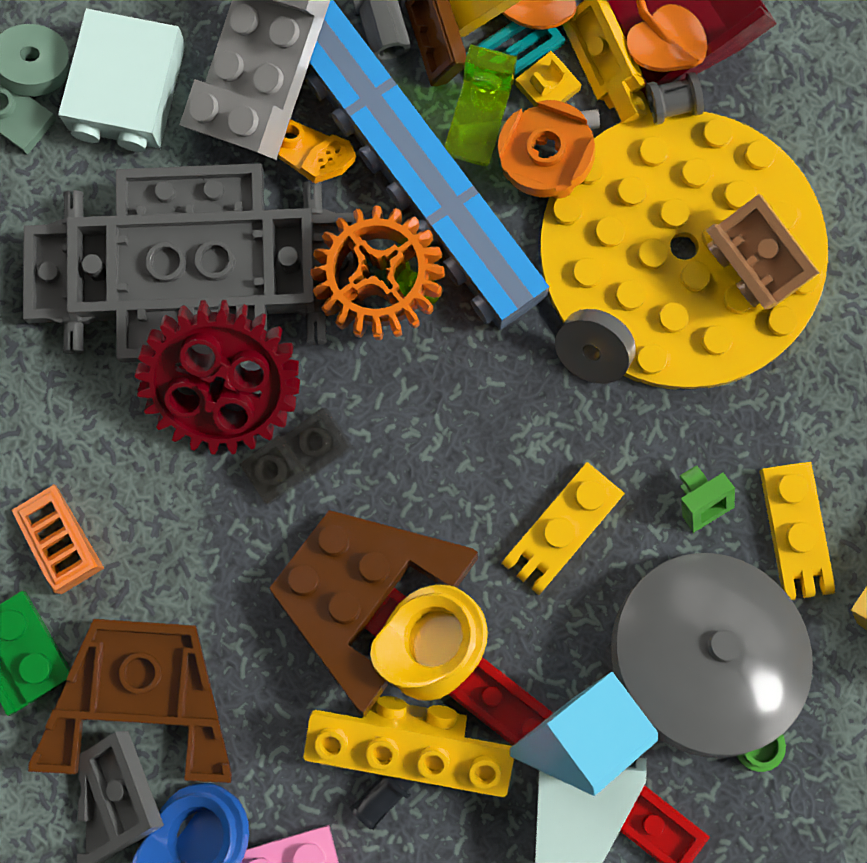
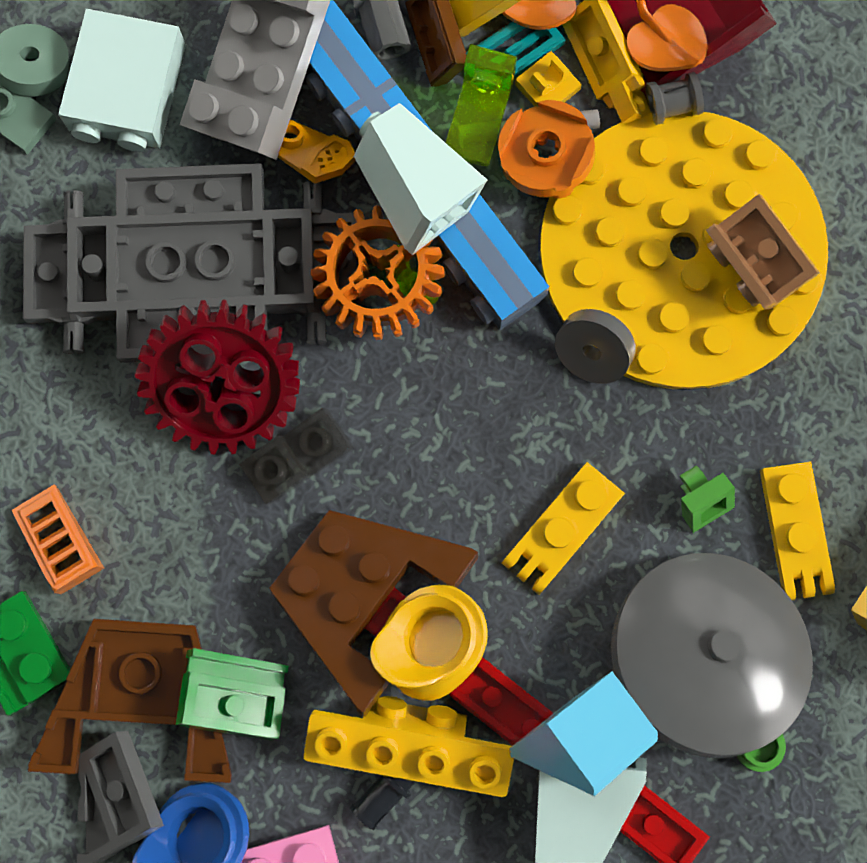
none -> plate [176,648,289,740]
none -> light aqua slope [354,103,487,255]

